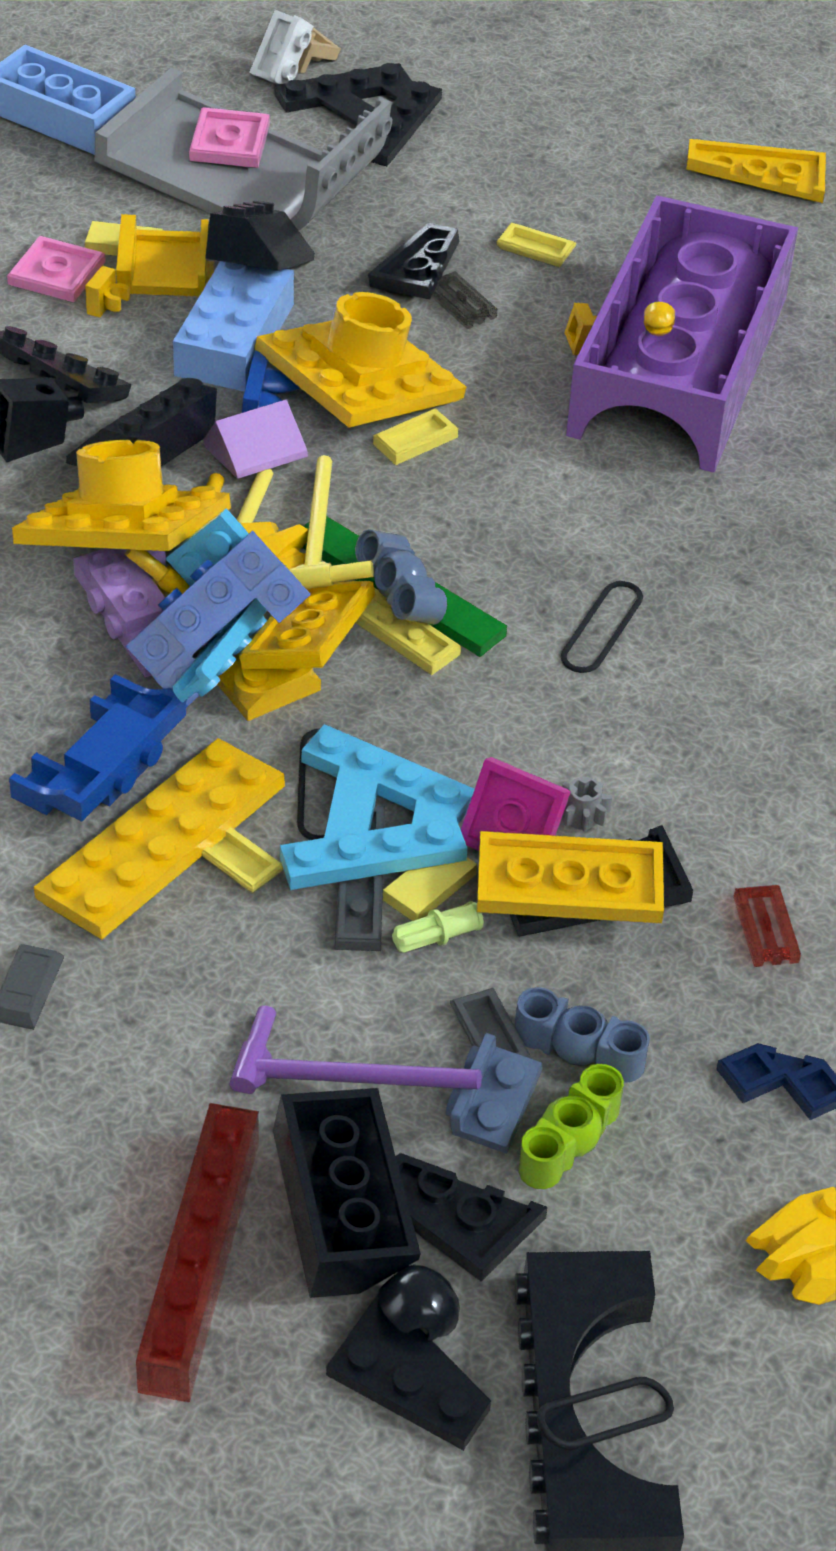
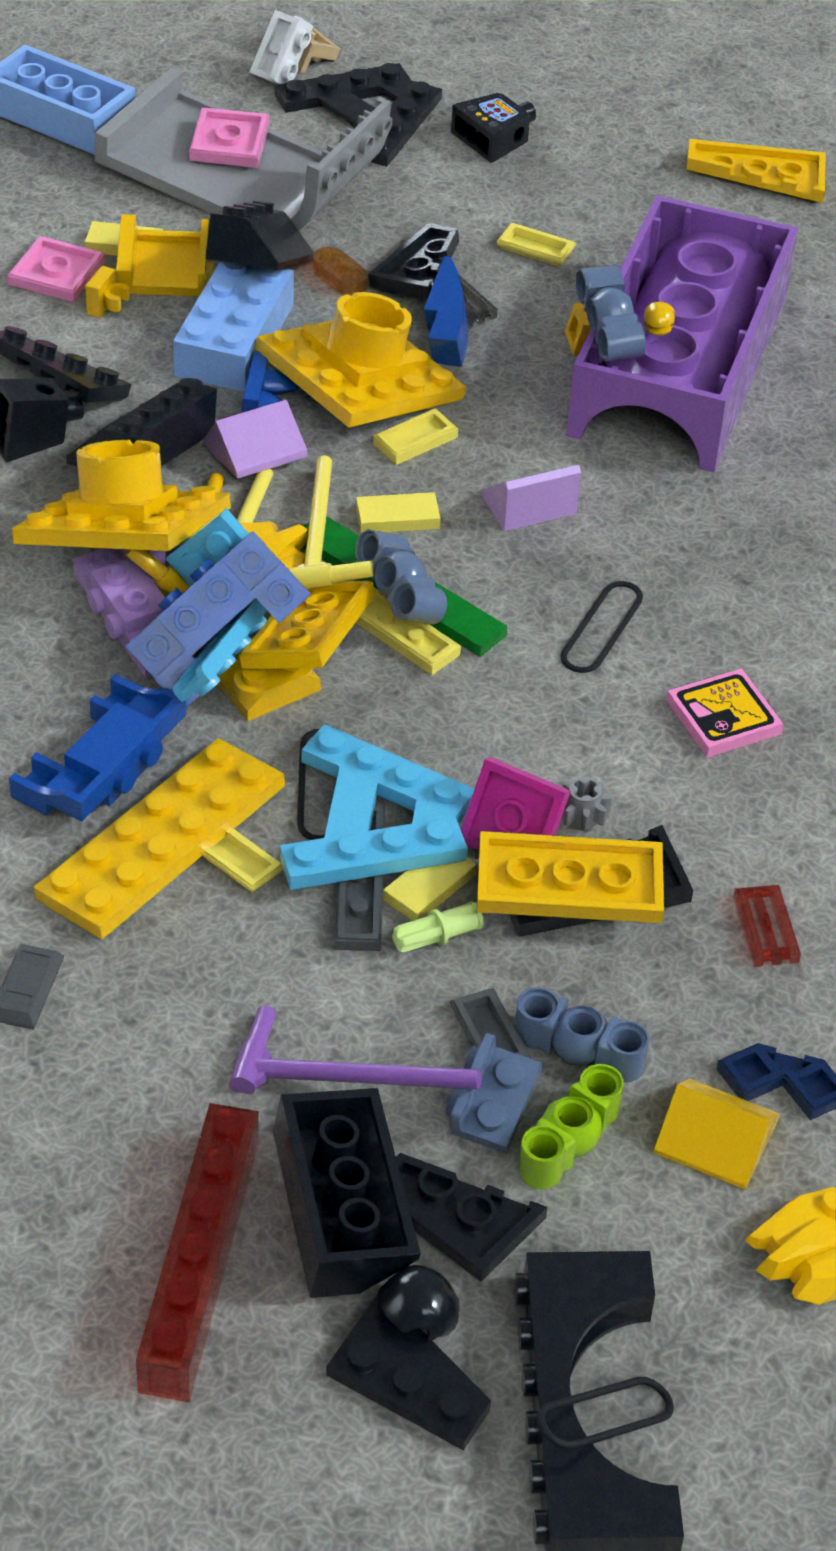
none -> clear orange beam [313,247,368,296]
none -> light yellow tile [356,492,441,533]
none -> blue slope [424,256,469,367]
none -> black torso [451,93,536,163]
none -> lavender slope [480,465,581,531]
none -> sand blue piece [576,264,646,362]
none -> yellow slope [653,1078,780,1190]
none -> tile [666,668,784,758]

